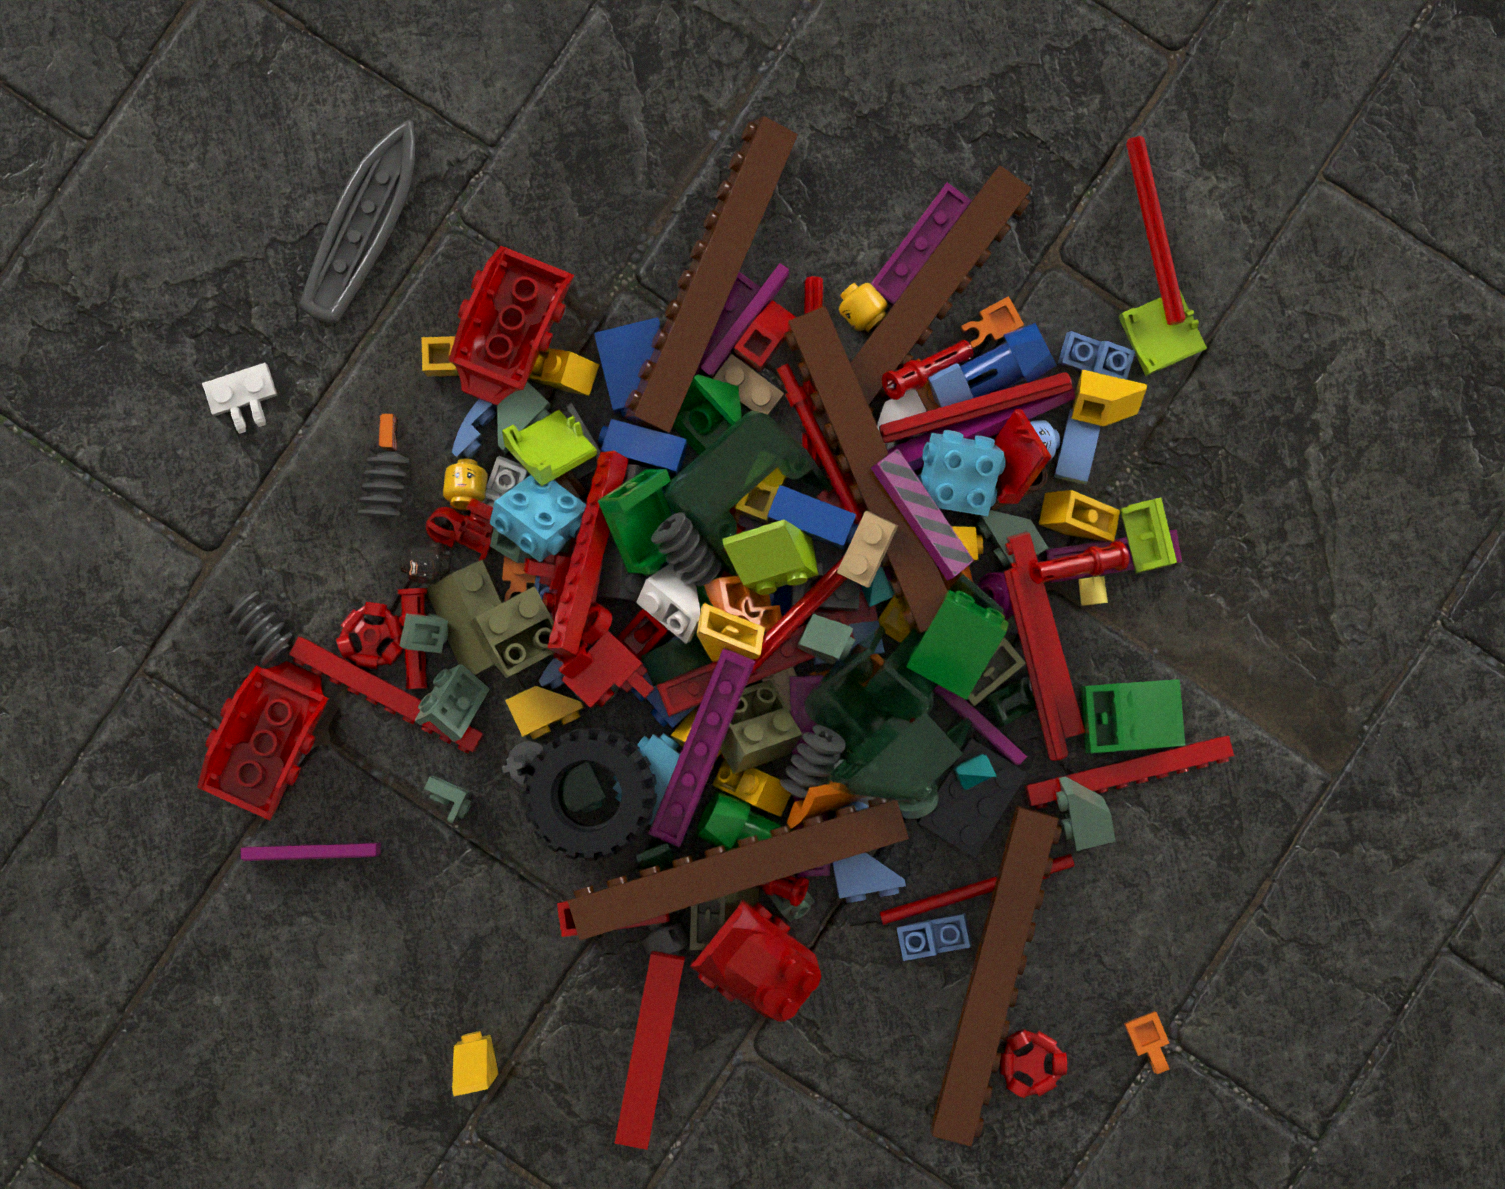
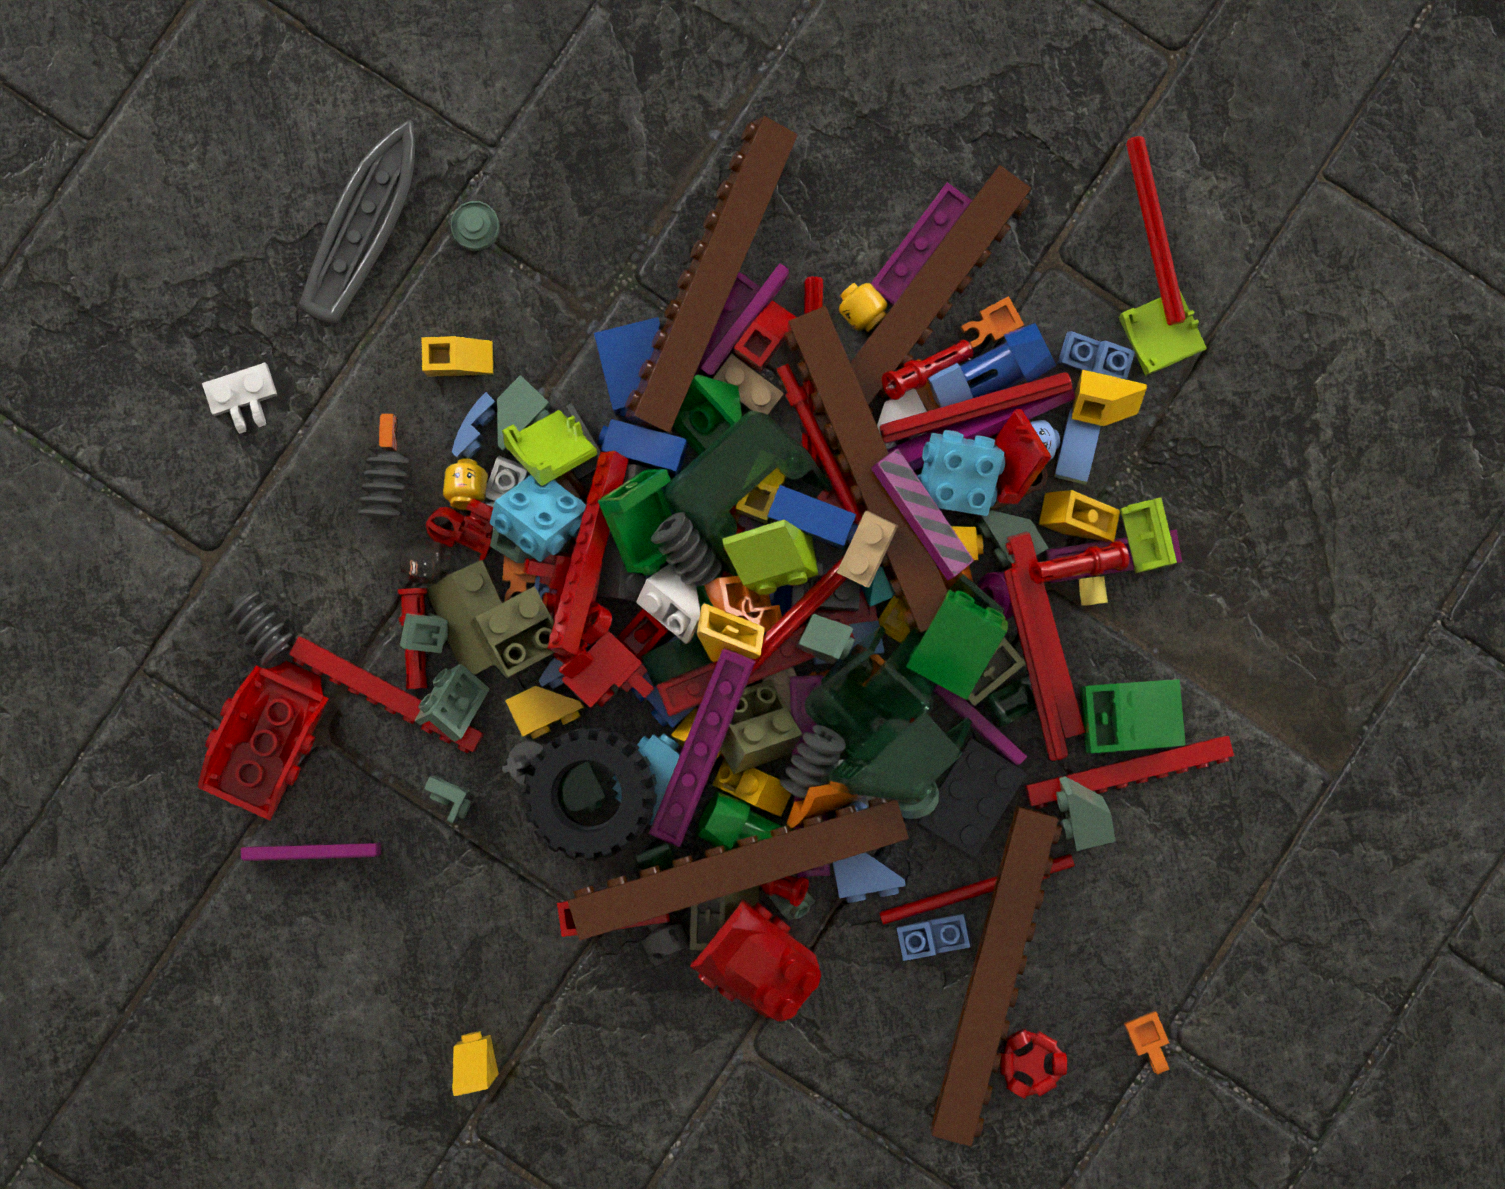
red piece [336,602,404,669] -> none
red slope [449,246,575,405] -> none
yellow slope [528,348,599,396] -> none
red tile [615,950,685,1150] -> none
teal slope [953,754,997,790] -> none
none -> sand green plate [451,201,500,251]

